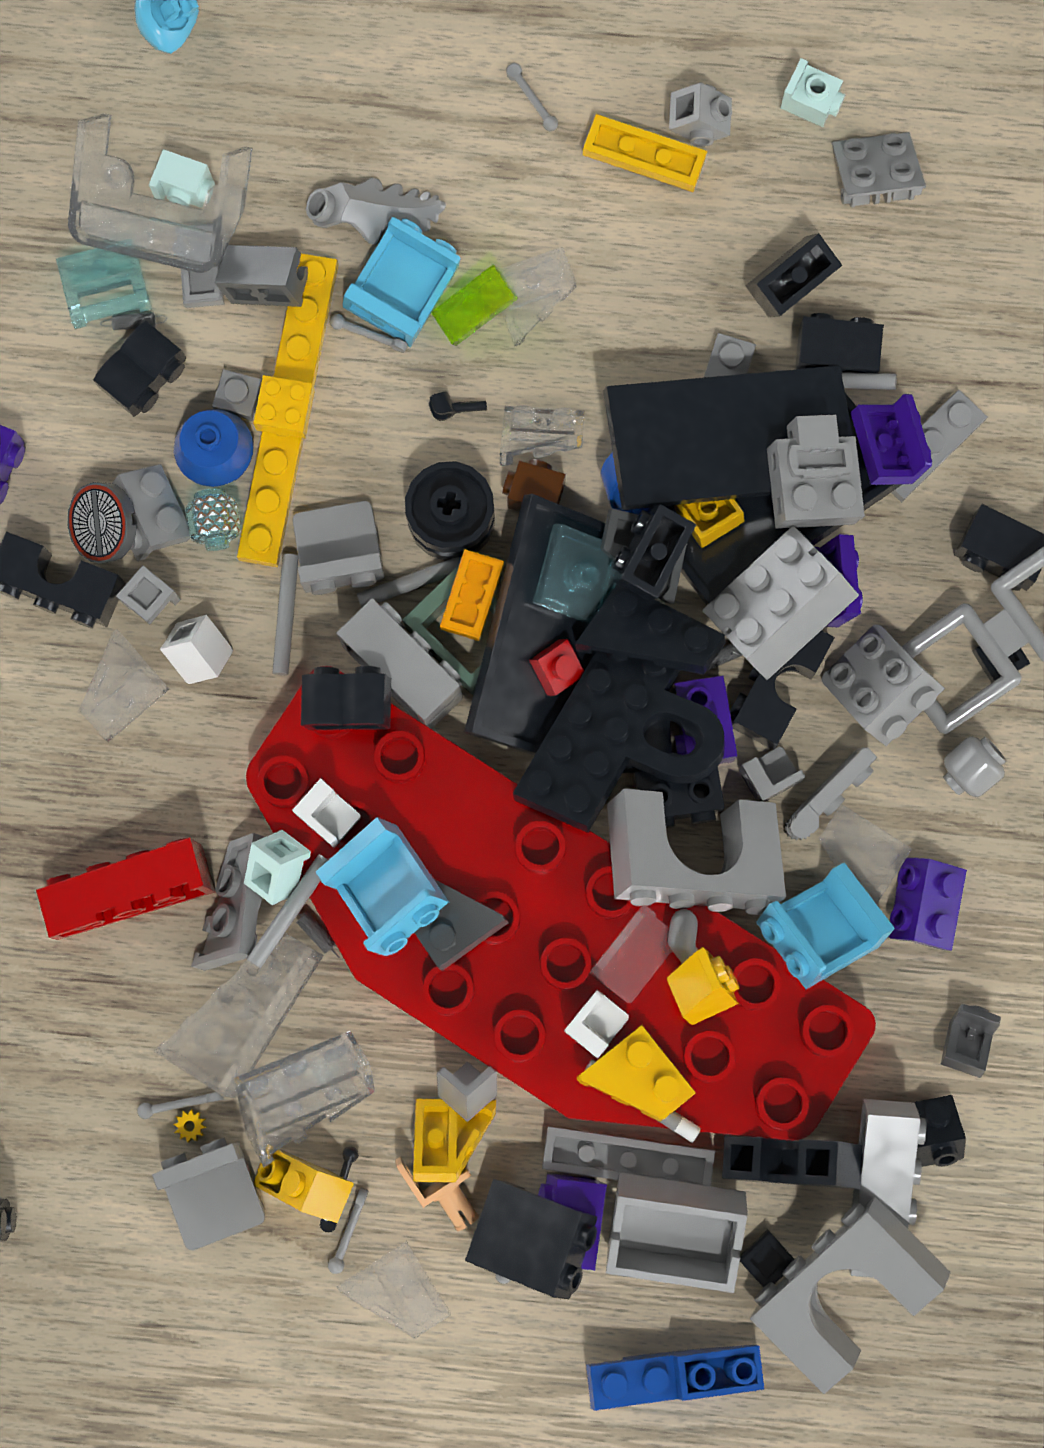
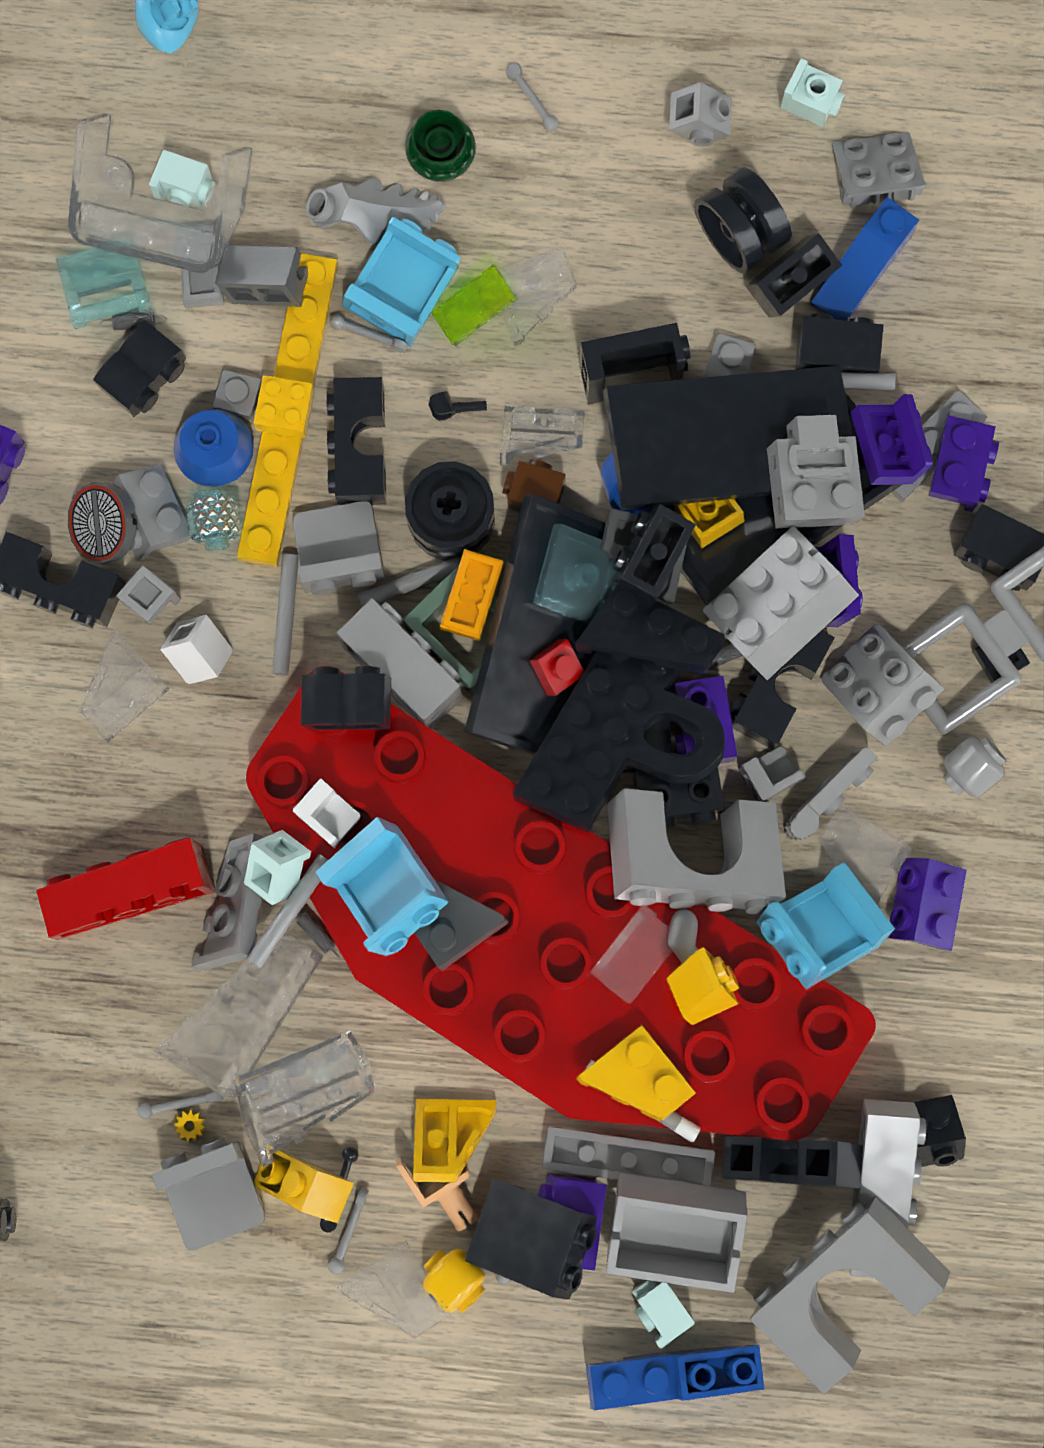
light grey panel [437,1062,497,1122] -> none
white panel [564,989,629,1058] -> none
yellow plate [583,114,707,192] -> none
black tile [740,1229,794,1288] -> none
flat silver bracket [940,1004,1001,1078] -> none
none -> black arch [326,377,387,505]
none -> dark green piece [405,110,476,182]
none -> yellow head [422,1249,486,1314]
none -> black panel [579,323,691,405]
none -> light aqua brick [631,1280,695,1349]
none -> black wheel [694,167,792,273]
none -> blue slope [810,197,919,321]
none -> dark purple bracket [928,415,999,512]

